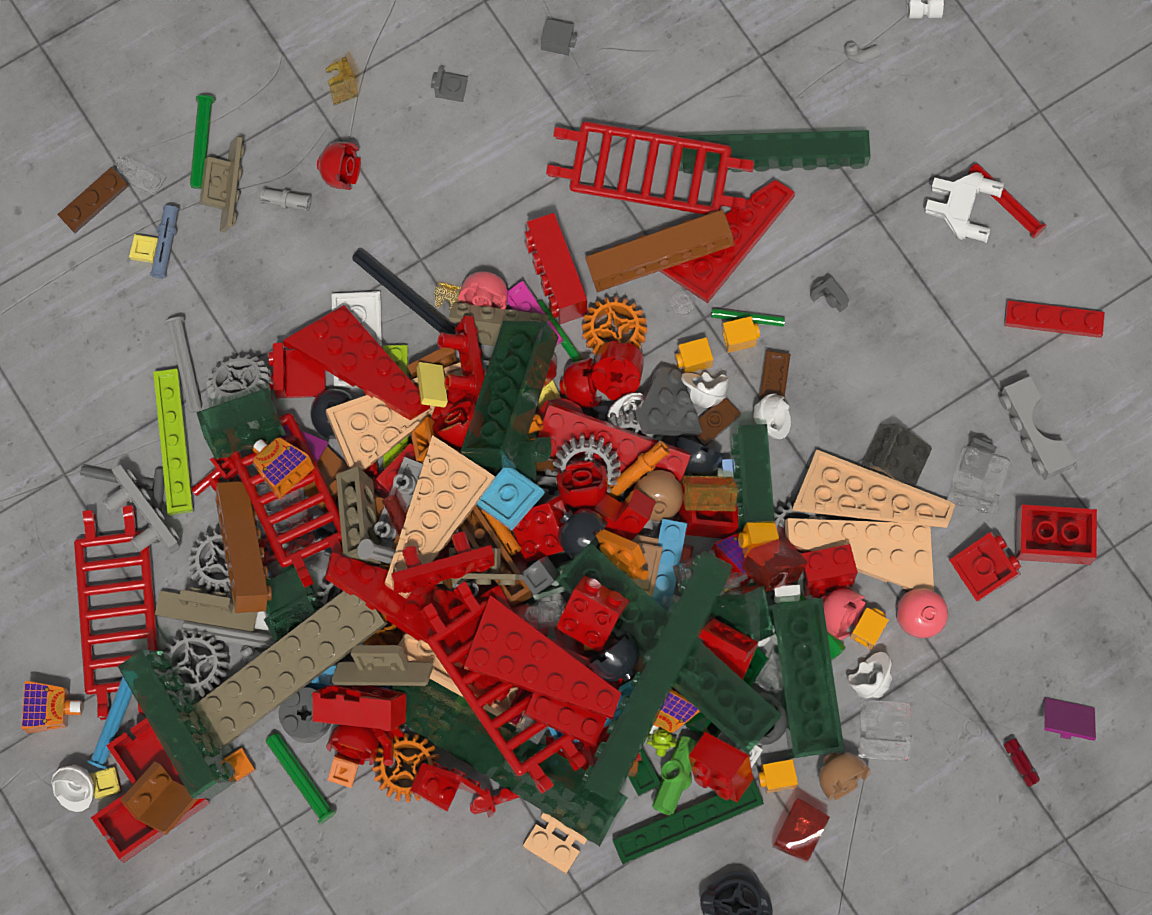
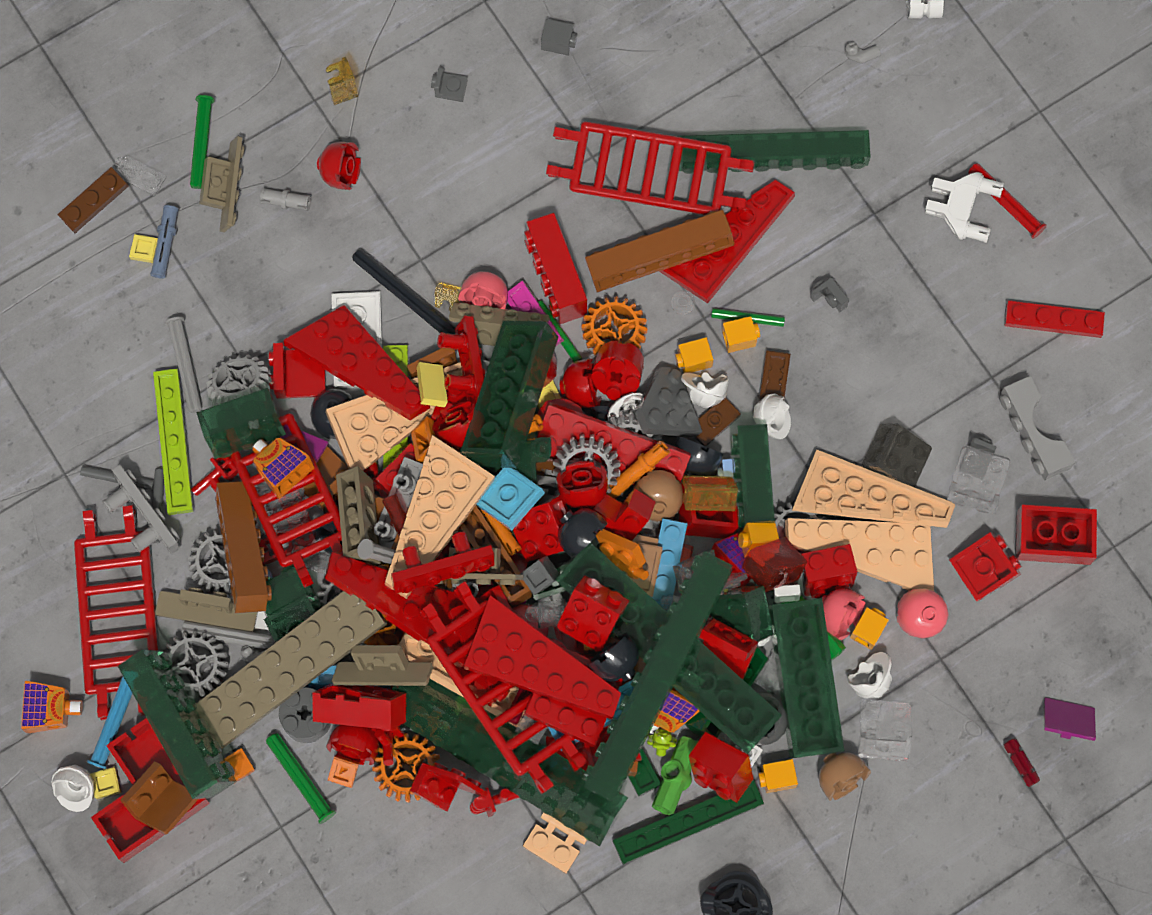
clear red piece [773,798,830,863] -> none

